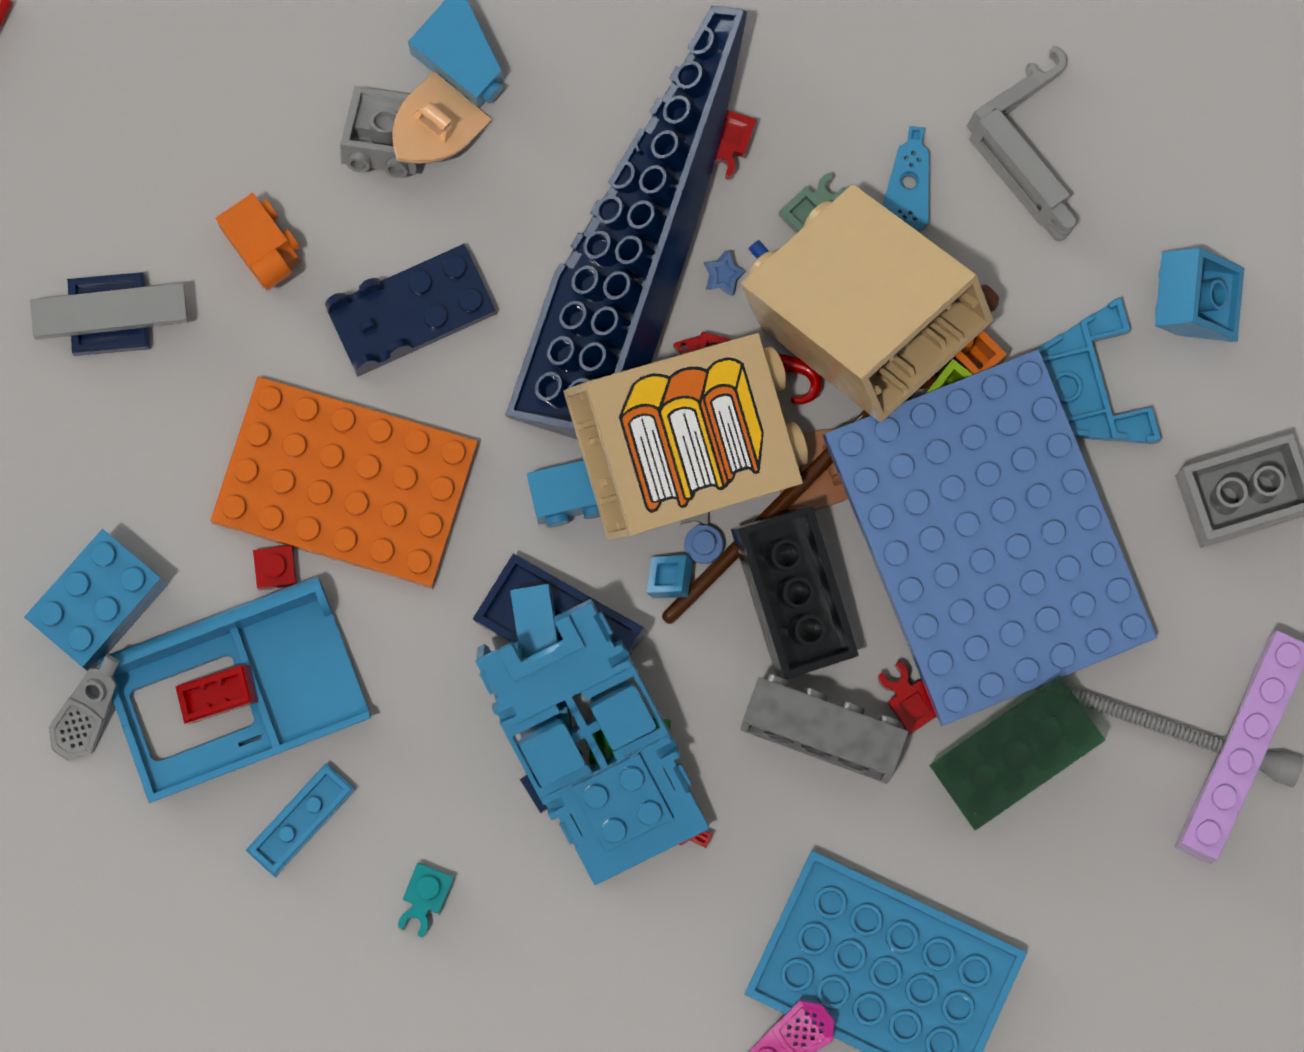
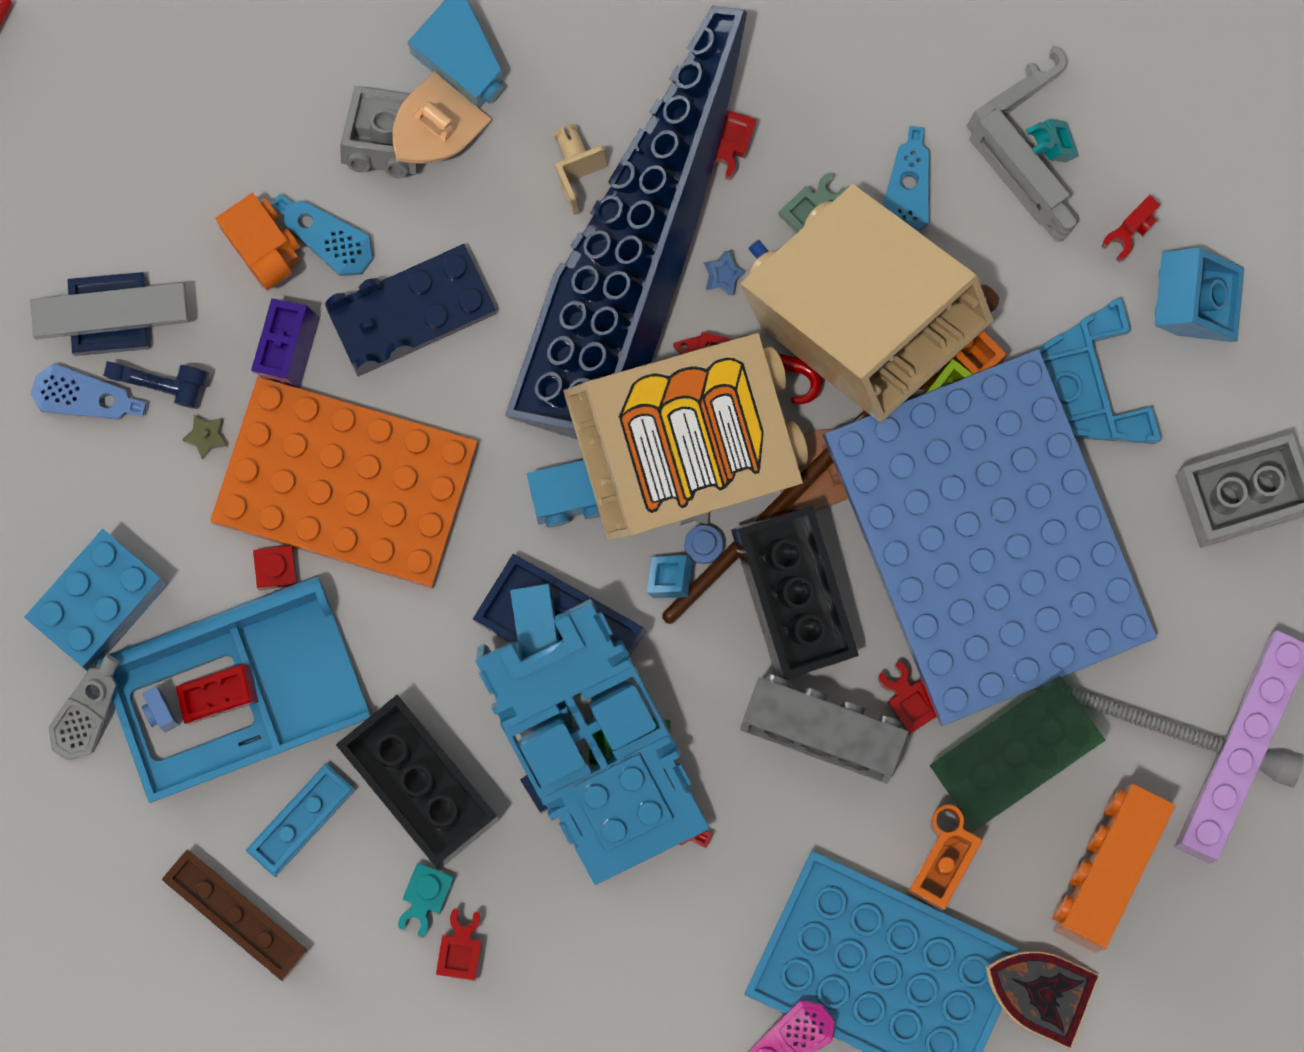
none -> medium blue piece [31,363,146,419]
none -> dark blue brick [103,361,210,409]
none -> medium blue plate [141,687,179,733]
none -> reddish brown plate [161,849,308,981]
none -> olive piece [182,415,227,459]
none -> dark purple hinge [251,298,320,389]
none -> dark azure piece [271,194,373,276]
none -> black brick [336,695,499,870]
none -> red plate [436,909,482,981]
none -> tan bracket [554,125,607,215]
none -> orange hinge [907,805,983,912]
none -> shield [986,951,1099,1049]
none -> teal plate [1026,119,1079,162]
none -> orange brick [1051,783,1176,953]
none -> red plate [1101,195,1160,263]

